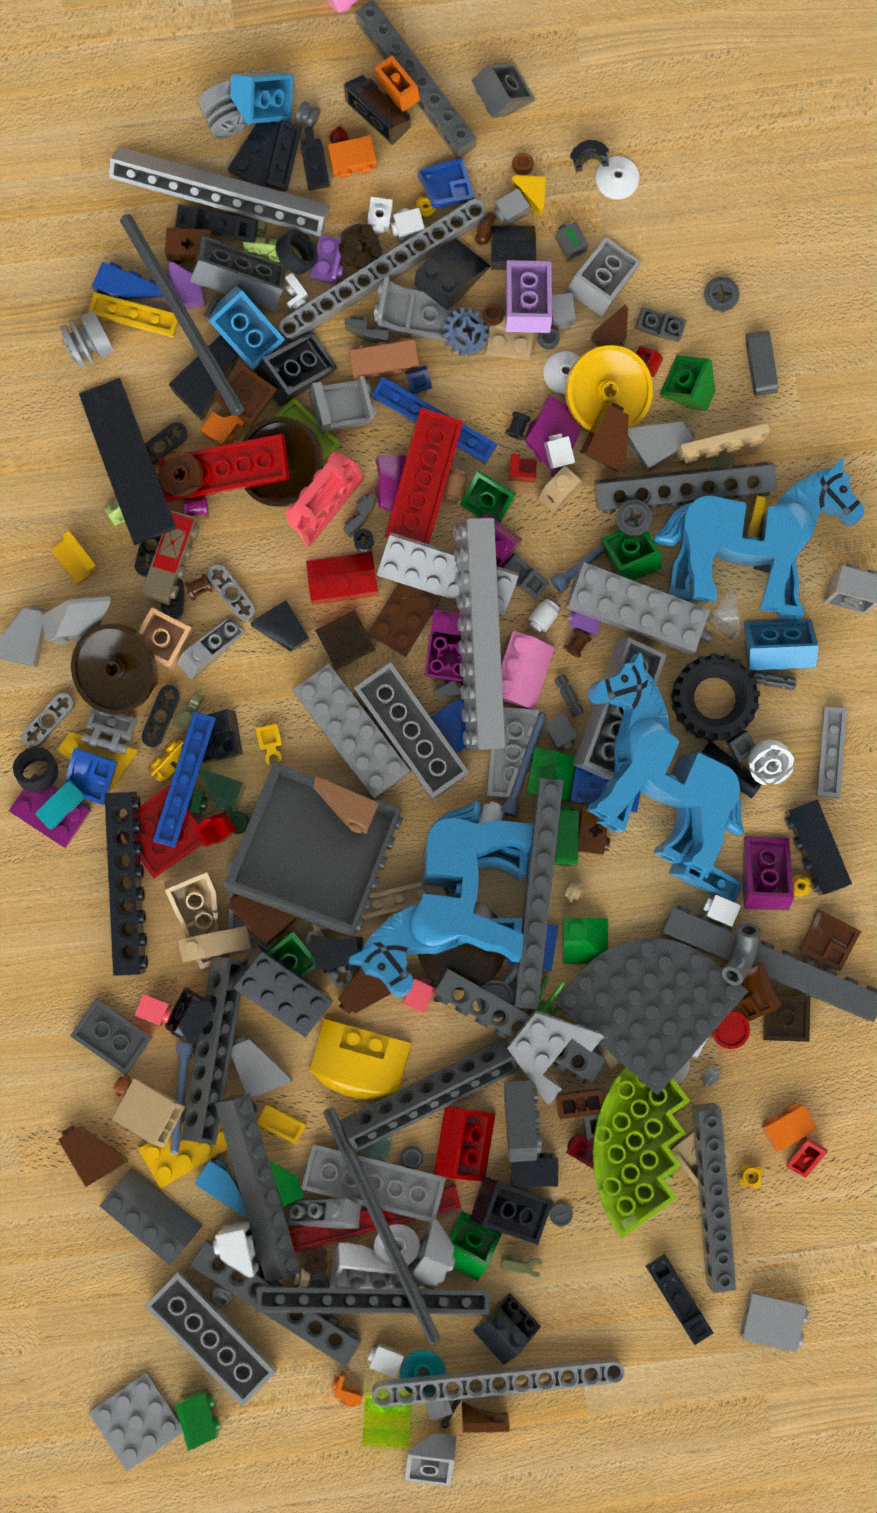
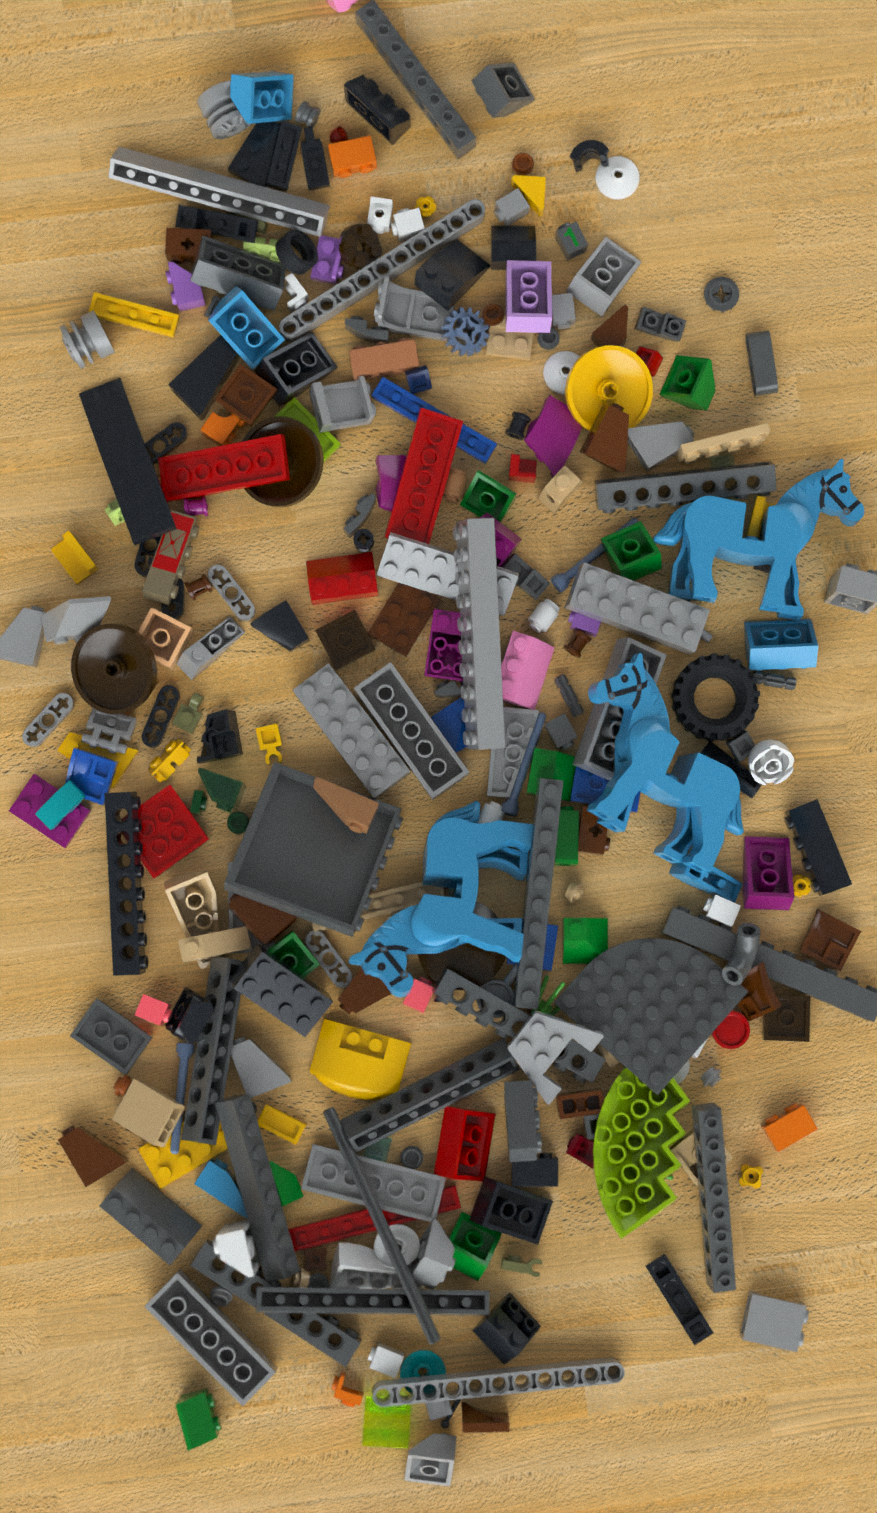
black tyre [12,747,59,792] -> none
light grey plate [89,1371,183,1471] -> none
blue slope [92,262,163,300] -> none
dark grey axle [120,214,244,416] -> none
blue plate [153,711,216,848] -> none
reddish brown plate [159,451,204,497] -> none
red panel [195,812,236,847] -> none
coral plate [285,451,364,547] -> none
light grey slope [287,1198,361,1229] -> none
black brick [313,937,364,973] -> none
orange brick [374,56,420,113] -> none
blue plate [417,158,475,209] -> none
reddish brown arm [475,212,496,245] -> none
white brick [544,433,575,469] -> none
dark grey piece [550,1203,573,1226] -> none
dark grey gear [616,500,652,536] -> none
clear slope [706,588,741,640] -> none
red slope [786,1137,828,1178] -> none
light grey plate [816,706,847,798] -> none

